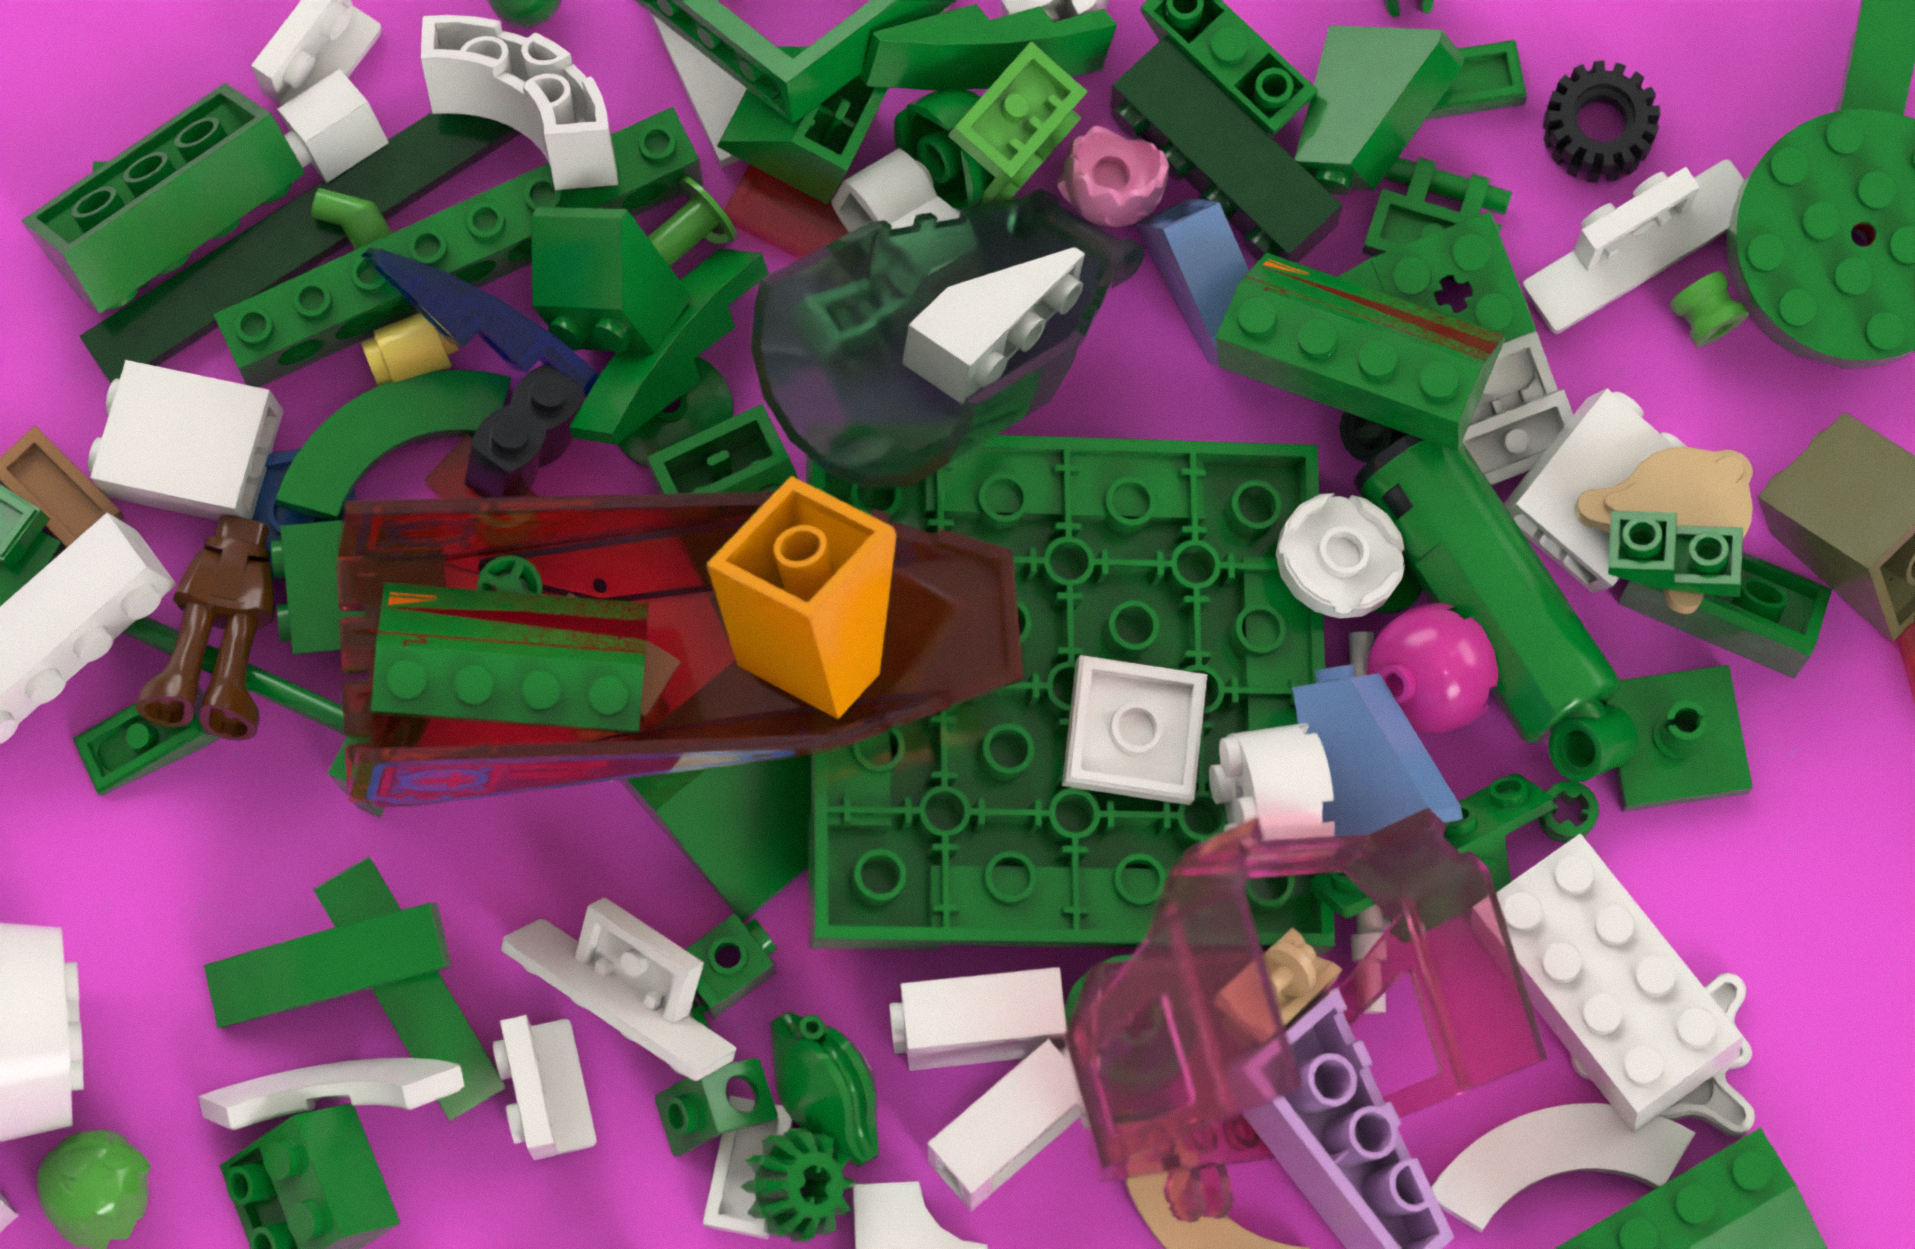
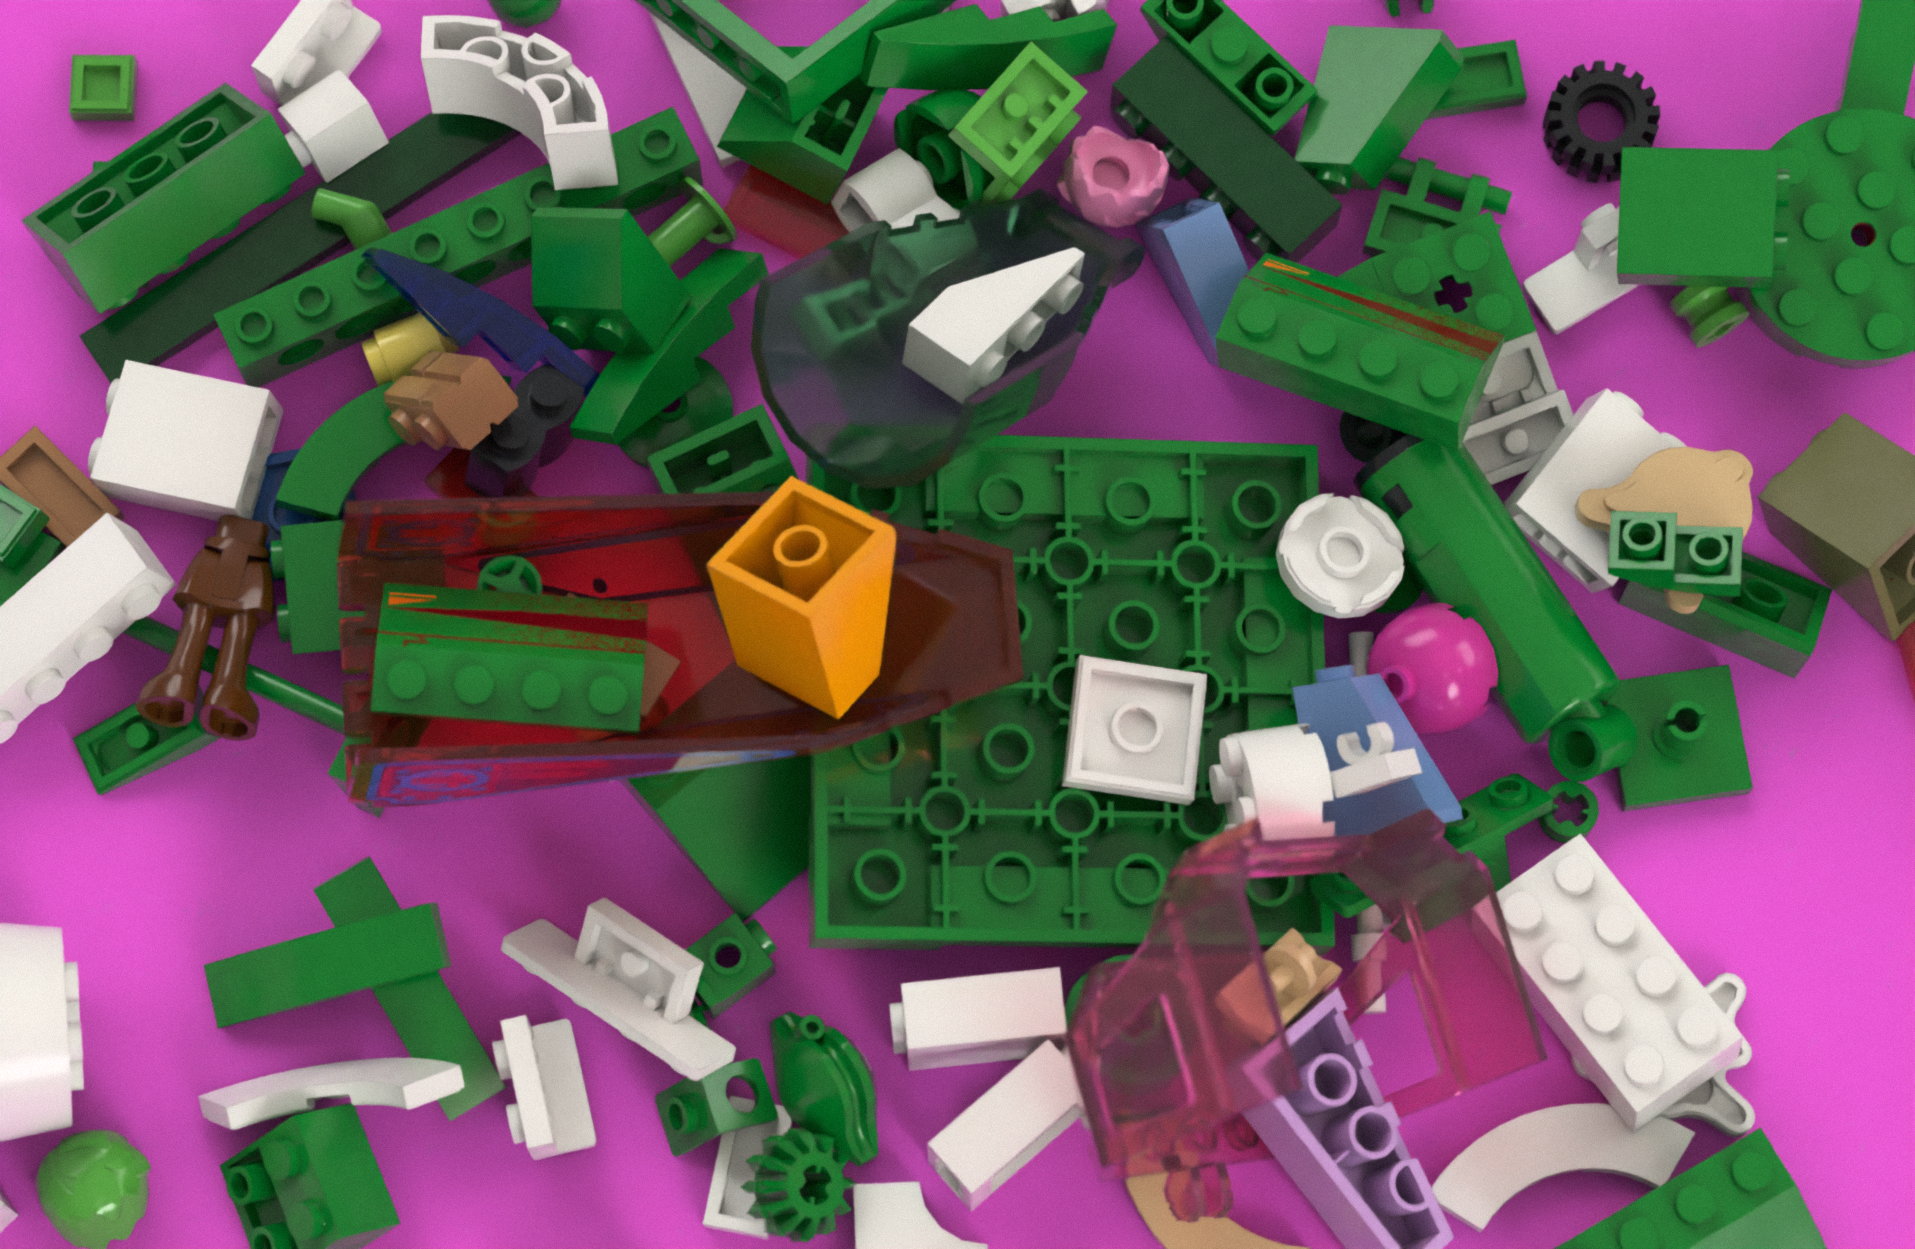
none -> bright green tile [69,55,138,121]
none -> medium nougat brick [383,350,519,451]
none -> white tile [1330,722,1422,799]
none -> green brick [1617,147,1790,288]

